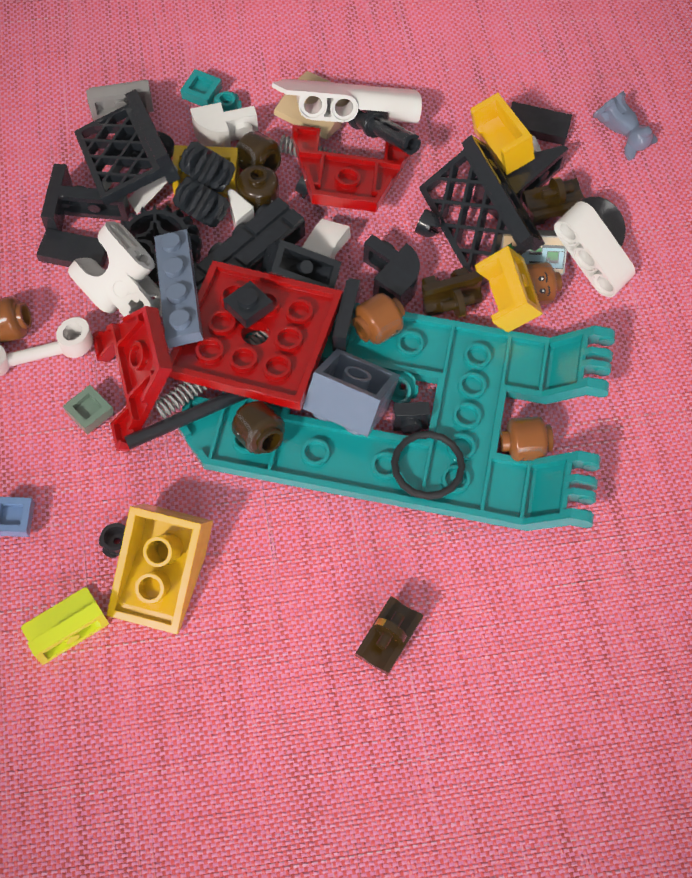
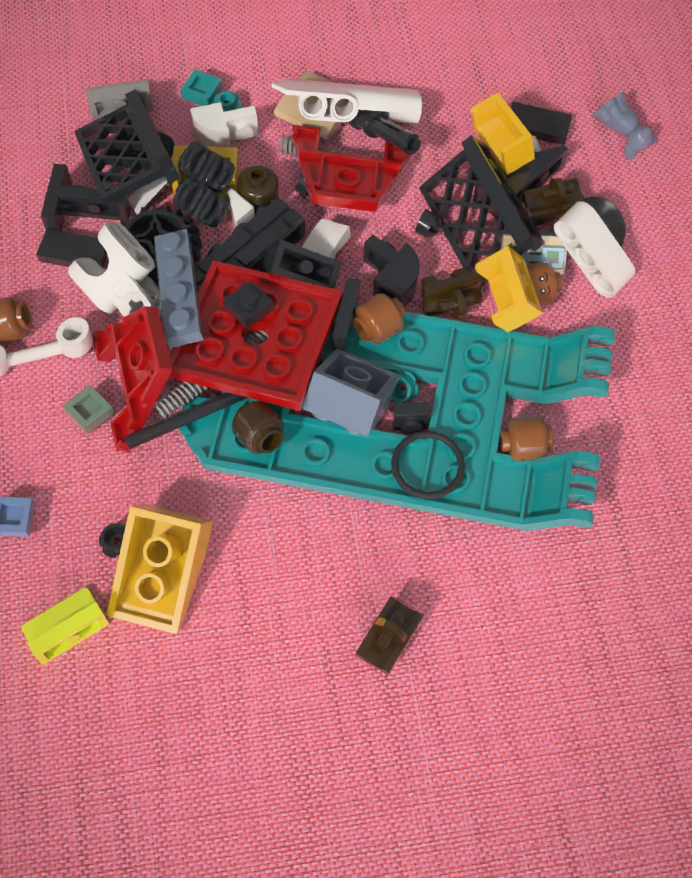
dark brown head [236,131,281,172] -> none

